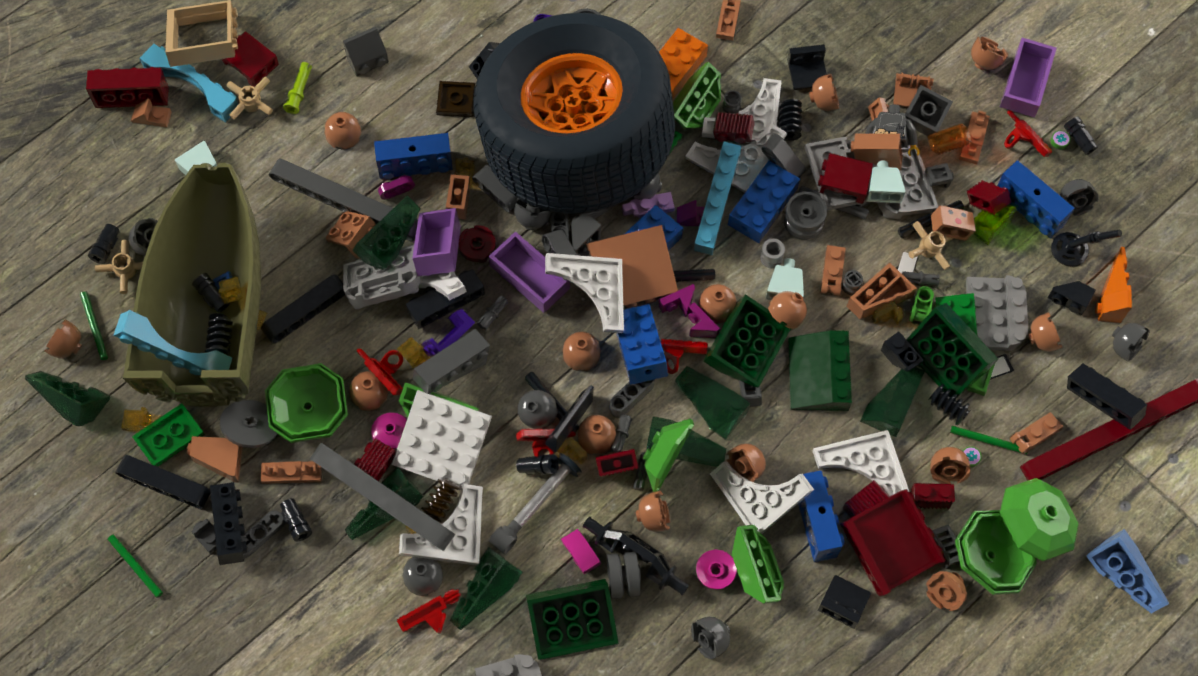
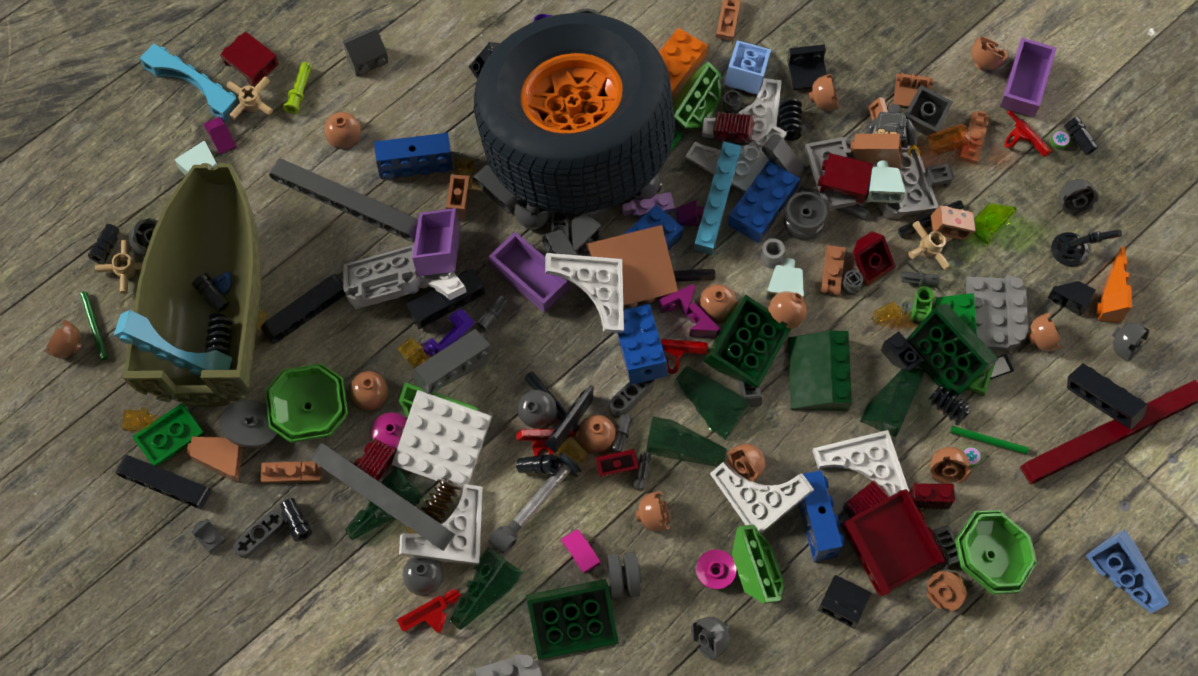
clear green wedge [25,371,110,427] -> none
dark red brick [86,67,169,108] -> none
green bar [107,534,163,598] -> none
nougat slope [131,99,172,128] -> none
tan window [165,0,238,67] -> none
black brick [210,482,247,565] -> none
clear yellow bracket [219,277,243,304] -> none
nougat bracket [326,211,381,259] -> none
clear green wedge [352,196,421,270] -> none
red piece [357,348,403,395] -> none
magenta plate [378,175,415,199] -> none
dark brown tile [436,81,476,117] -> none
dark red plate [459,225,496,263] -> none
nougat cylinder [562,332,601,371] -> none
black plate [582,516,689,596] -> none
bright green wedge [643,419,694,492] -> none
nougat wedge [847,263,917,319] -> none
white sticker [898,252,917,274] -> none
dark red brick [967,180,1011,215] -> none
blue brick [997,160,1075,239] -> none
bright green rock [1000,478,1079,561] -> none
nougat plate [1009,412,1064,454] -> none
none -> magenta slope [204,116,237,155]
none -> light blue slope [724,40,771,94]
none -> dark red slope [852,231,896,286]

